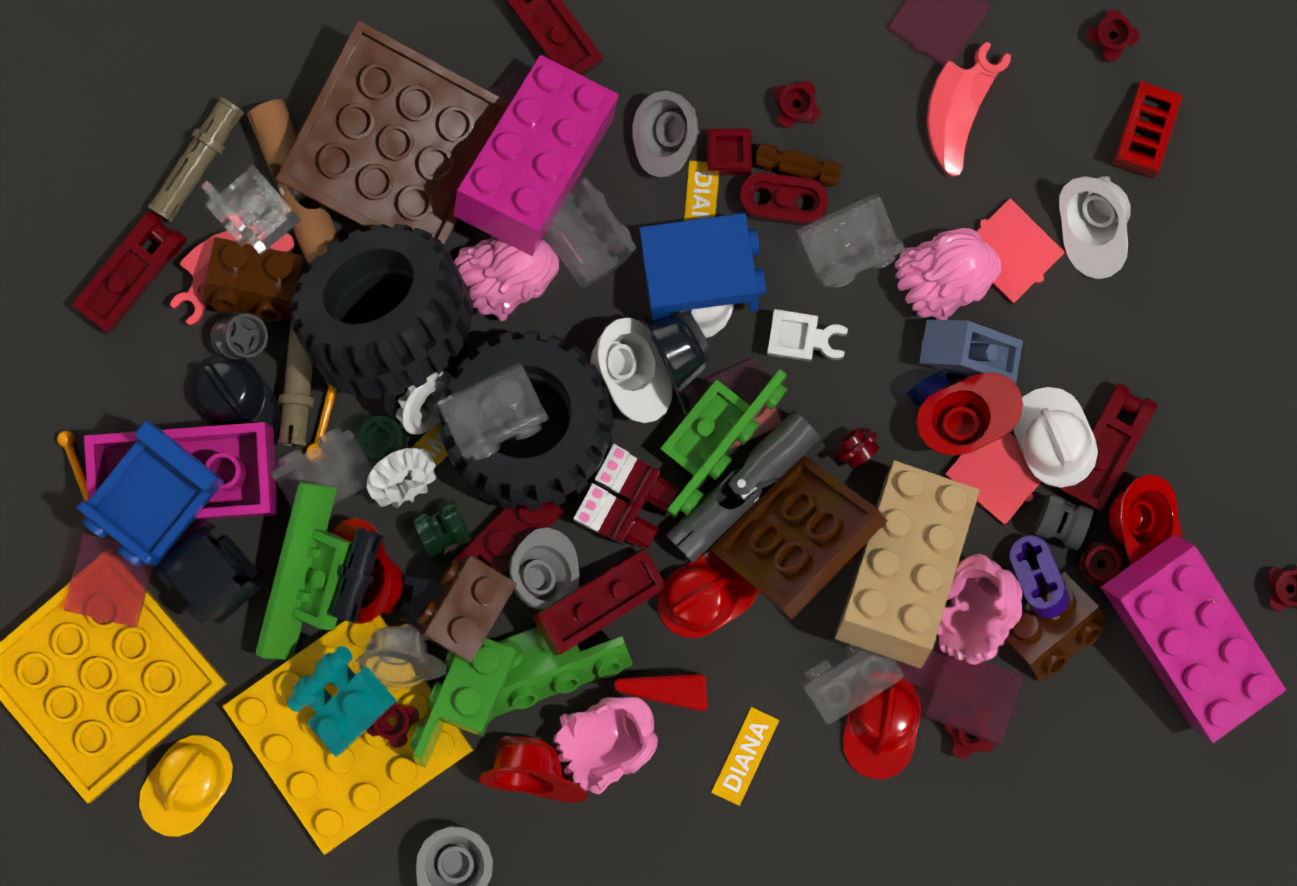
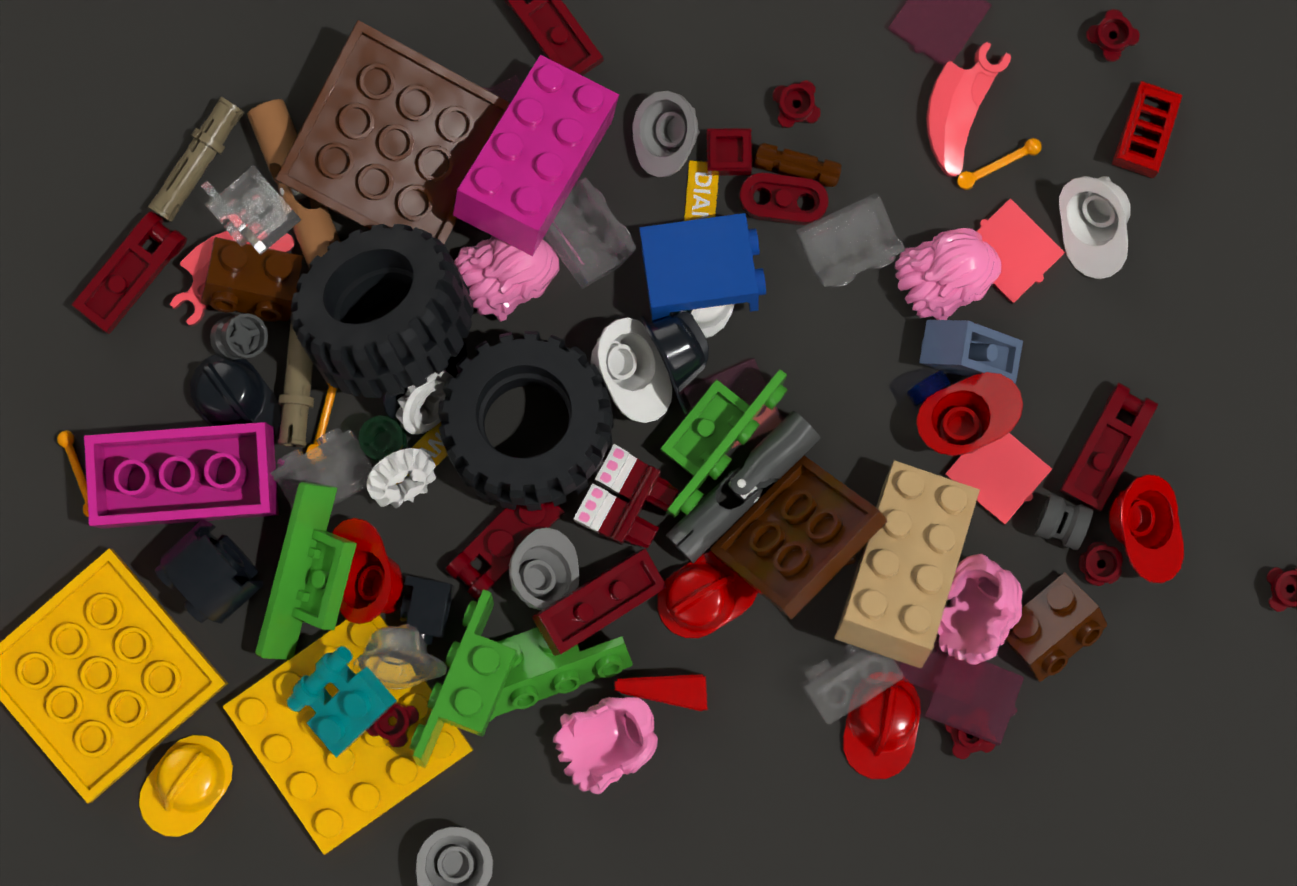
clear pink piece [64,534,153,628] -> none
blue panel [77,421,225,567] -> none
black pin [329,527,384,623] -> none
clear green wheel [413,500,472,559] -> none
reddish brown bracket [417,555,517,663] -> none
clear bracket [437,363,548,460] -> none
red piece [479,736,588,803] -> none
yellow sticker [711,707,780,806] -> none
white plate [767,309,848,362] -> none
dark red plate [834,428,879,468] -> none
dark purple beam [1009,535,1069,618] -> none
white piece [1014,387,1098,488] -> none
dark pink brick [1101,535,1286,743] -> none
none -> light orange hinge [957,138,1042,190]

